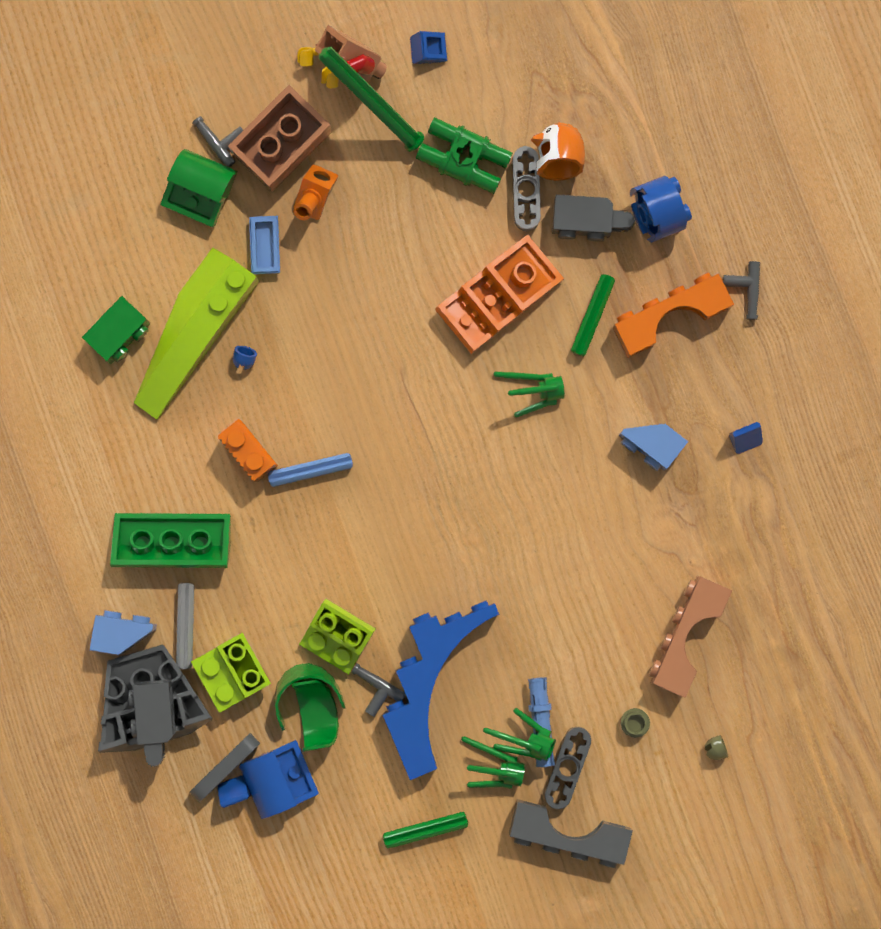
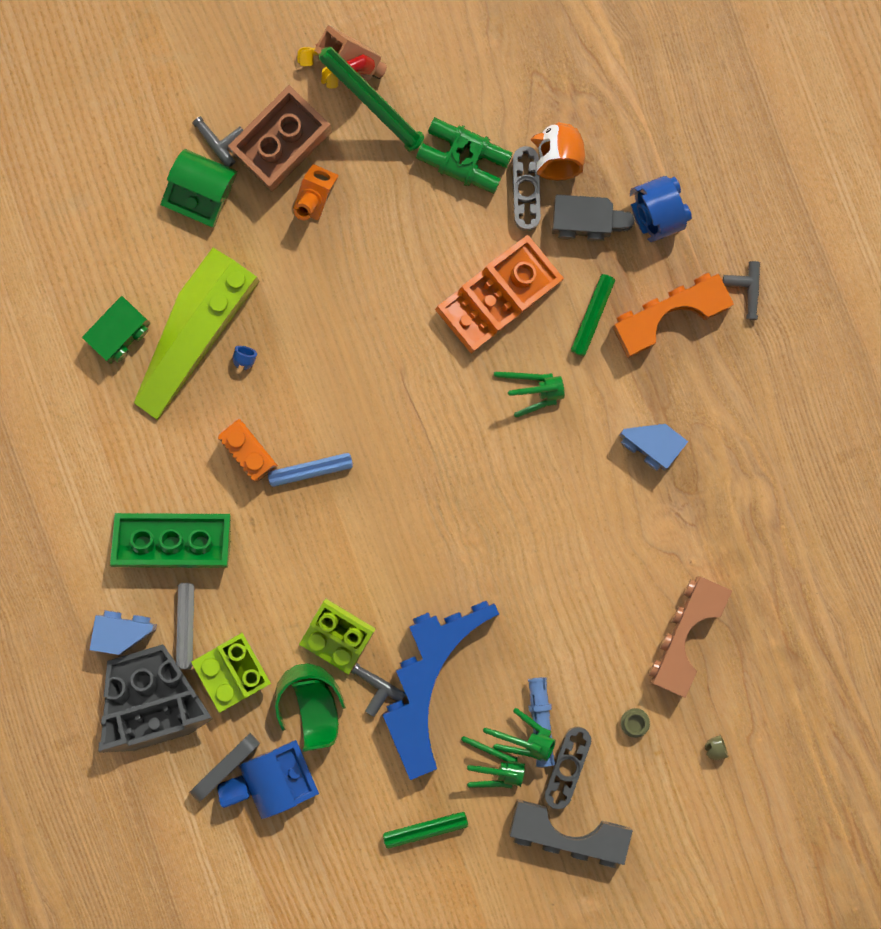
dark grey hinge [129,679,176,767] -> none
medium blue tile [249,216,280,274] -> none
blue slope [410,31,447,64] -> none
blue slope [729,422,763,454] -> none

